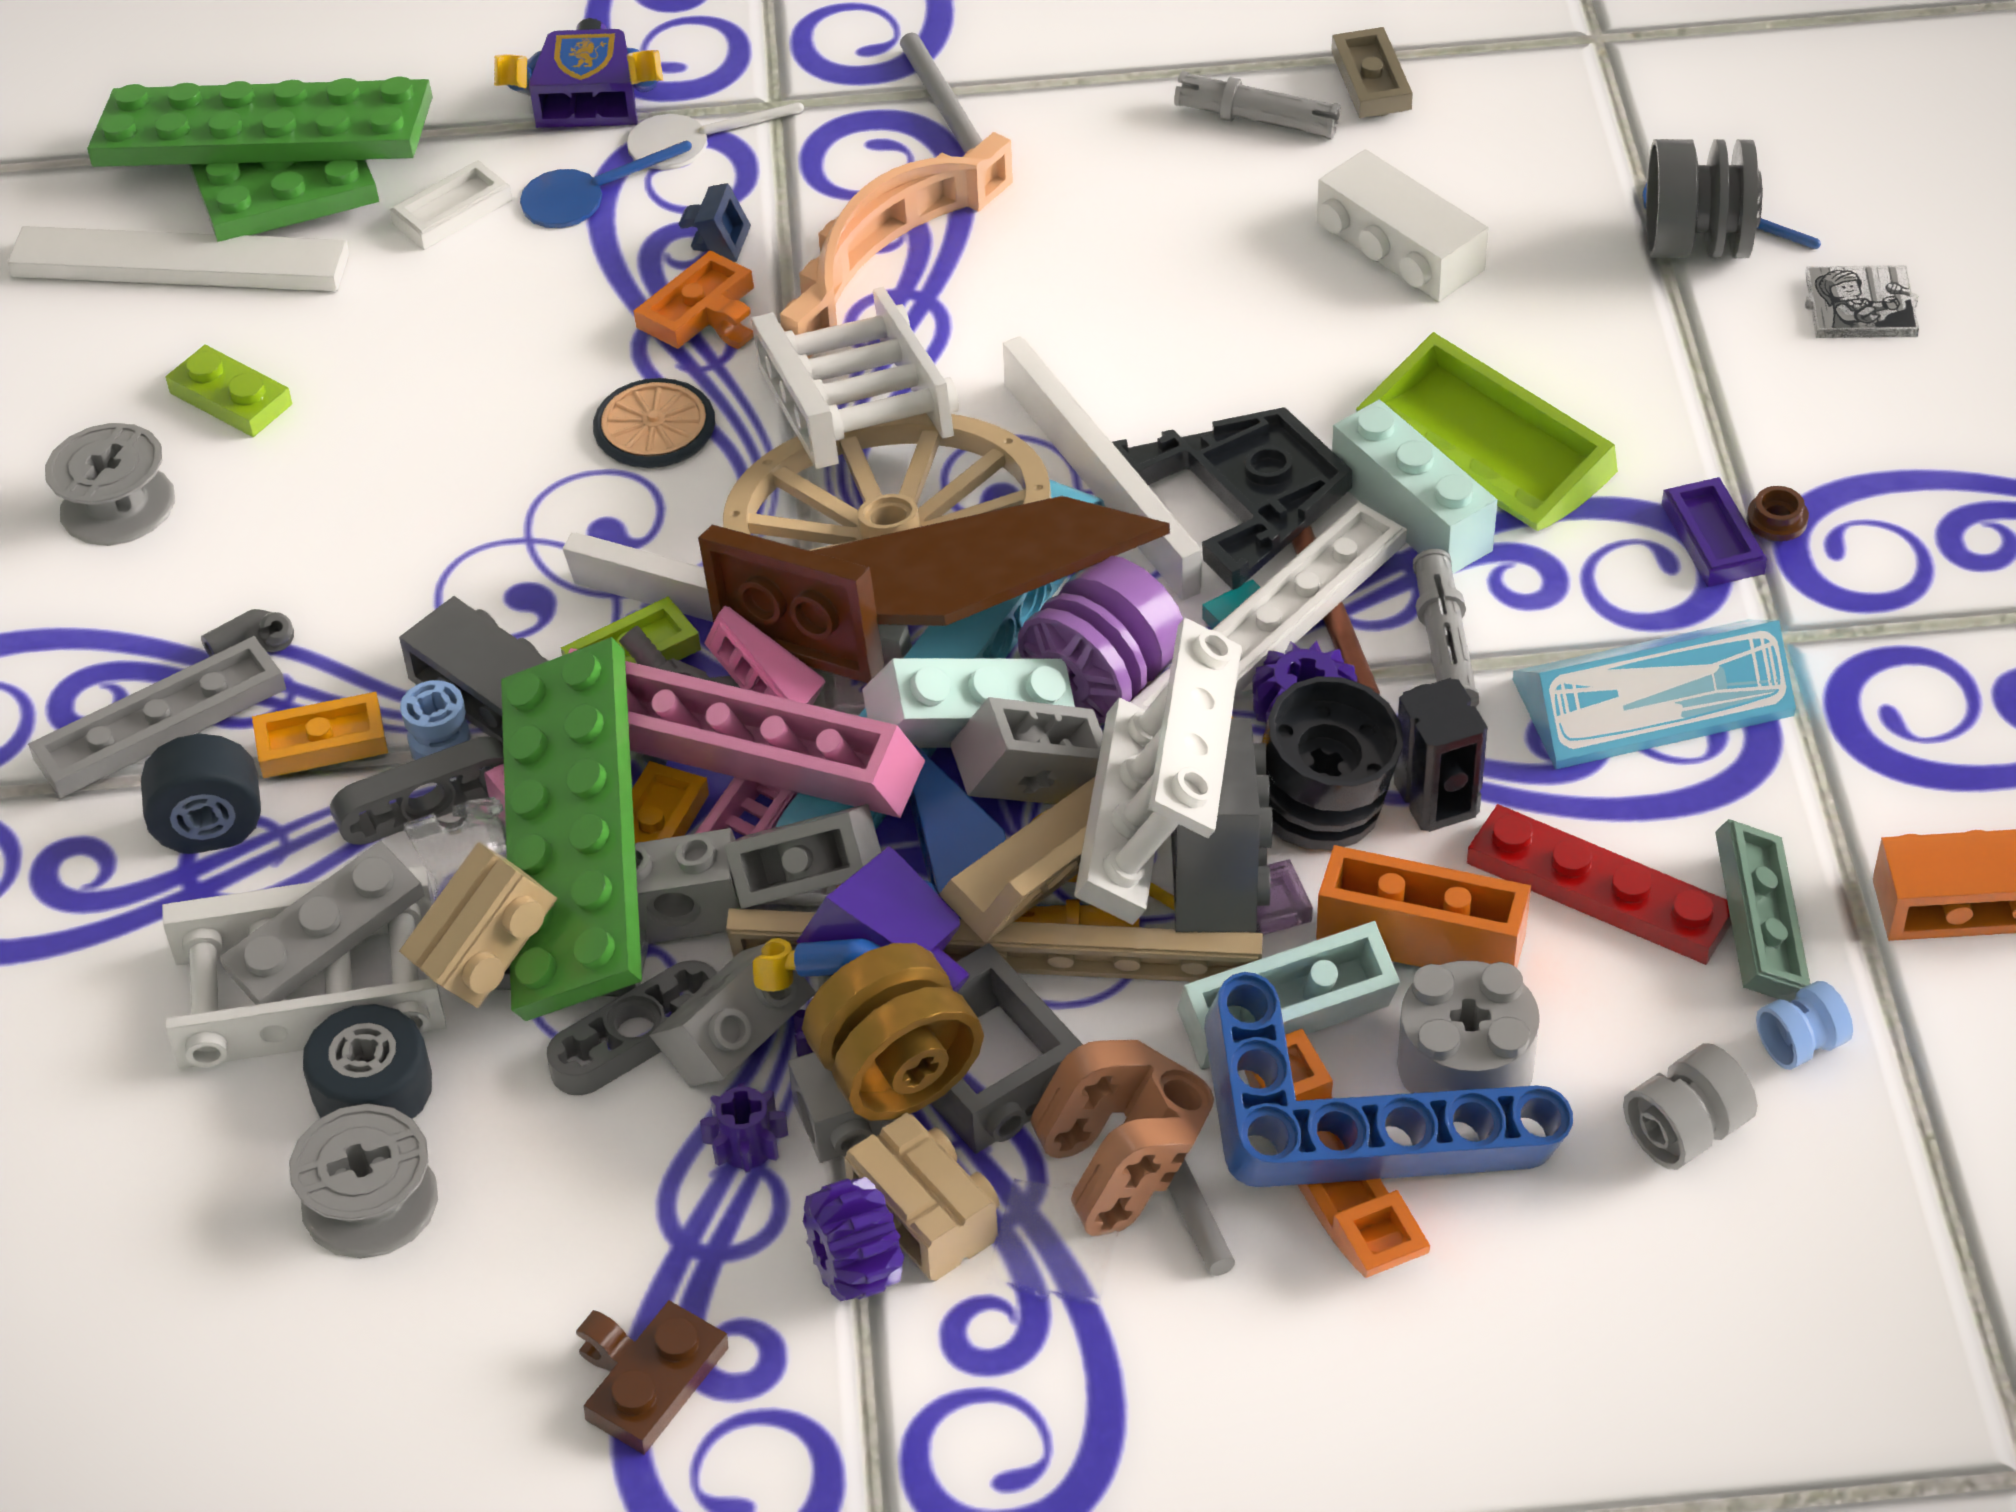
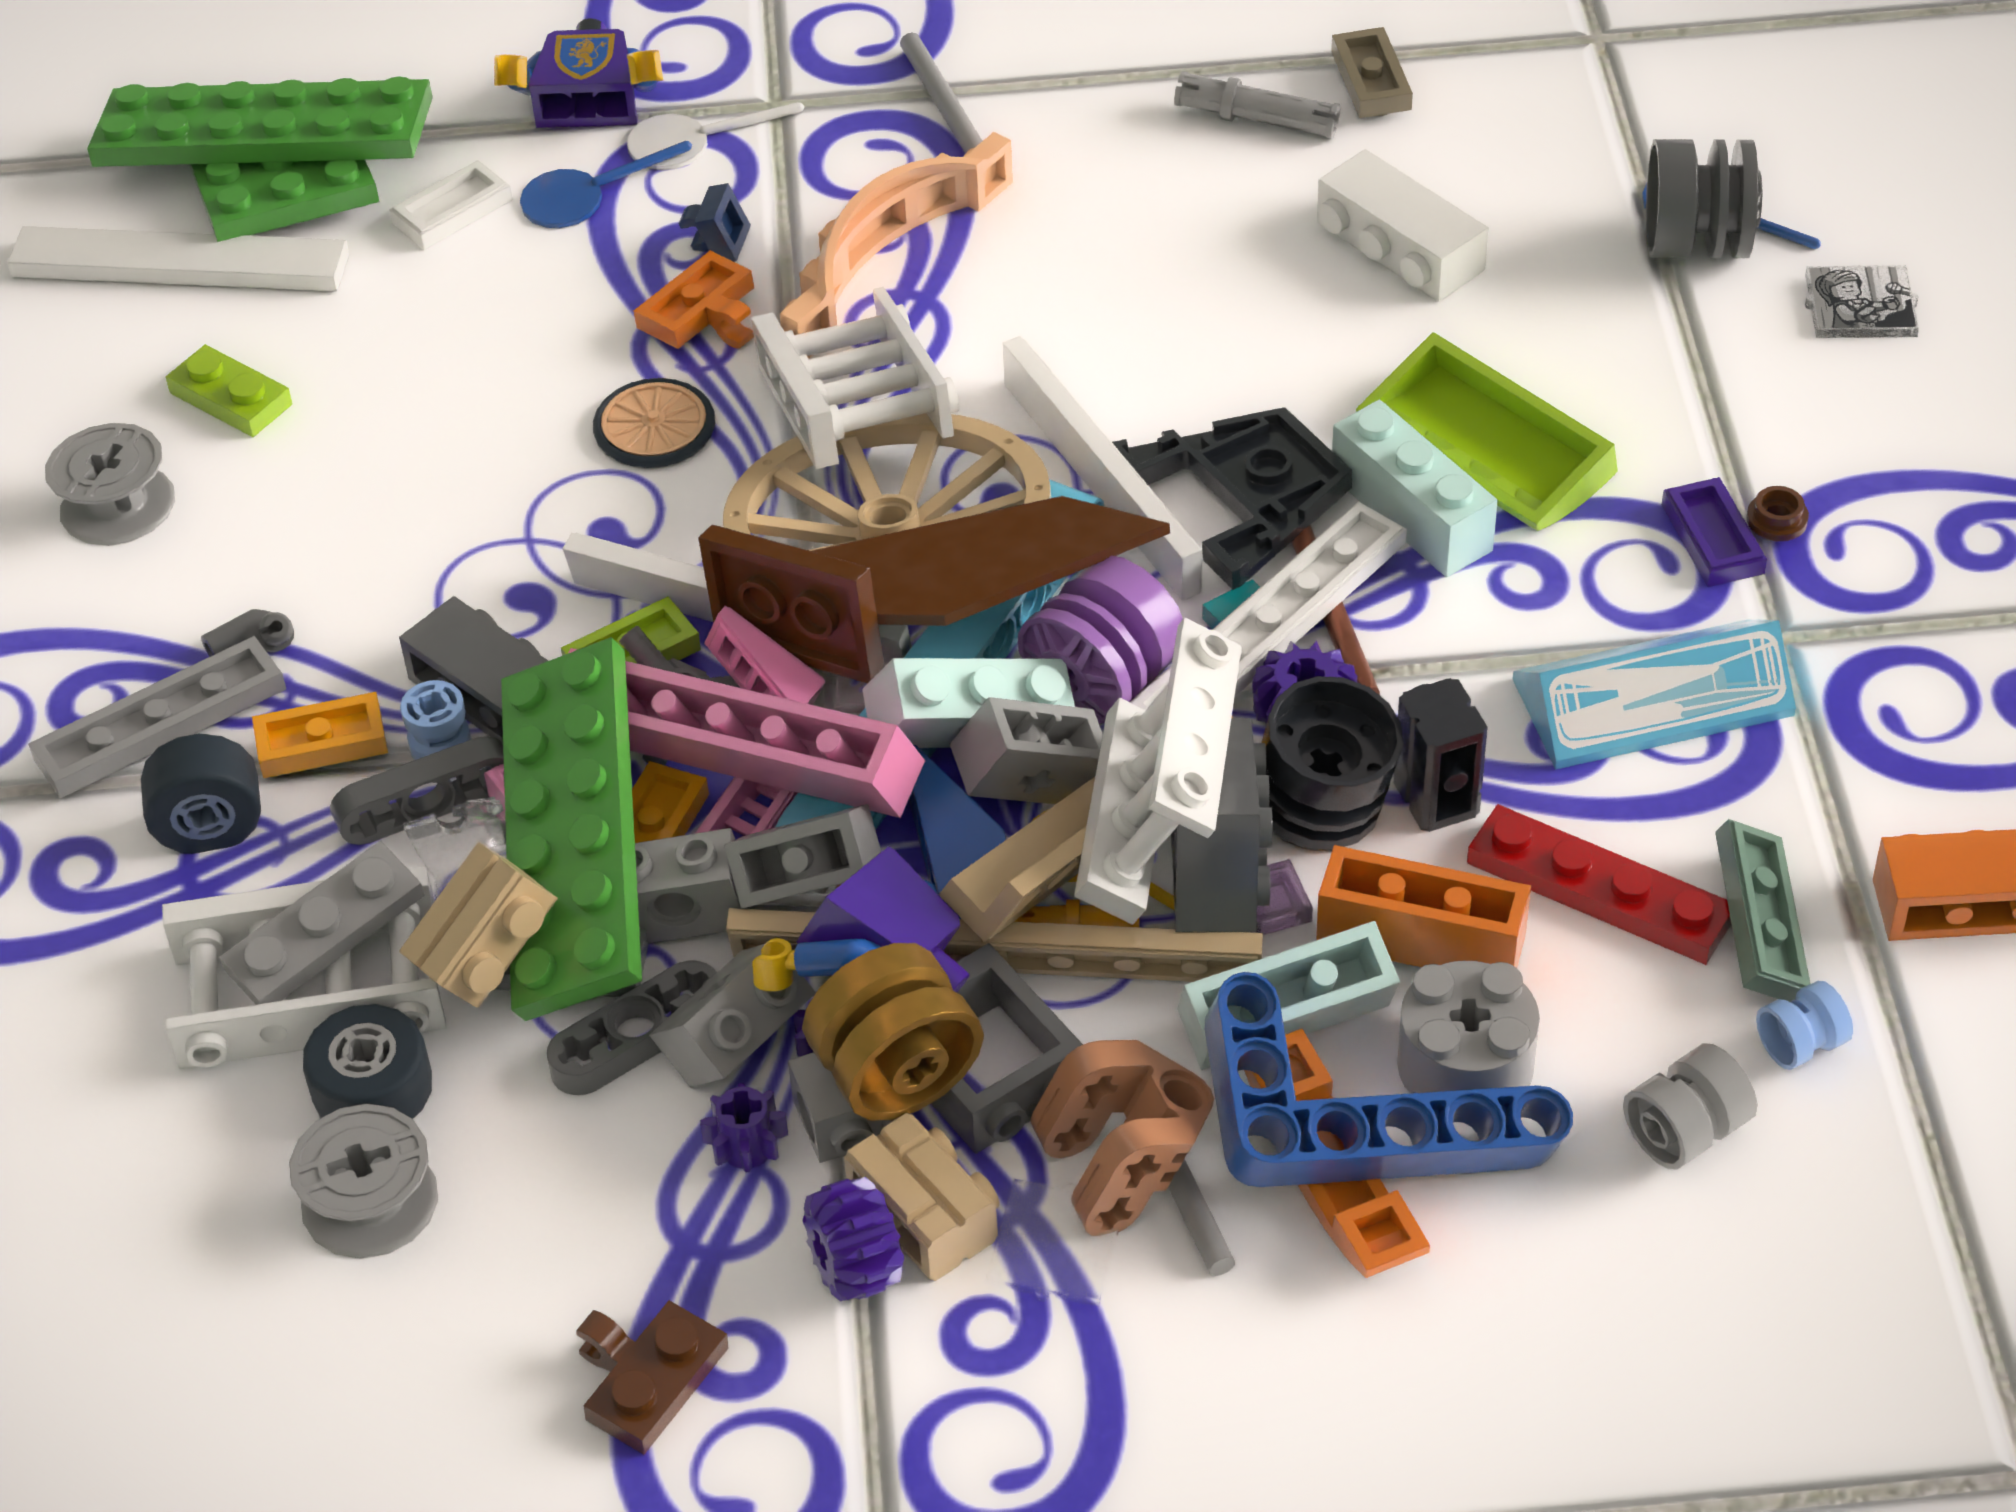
light grey pin [1413,549,1479,707] -> none

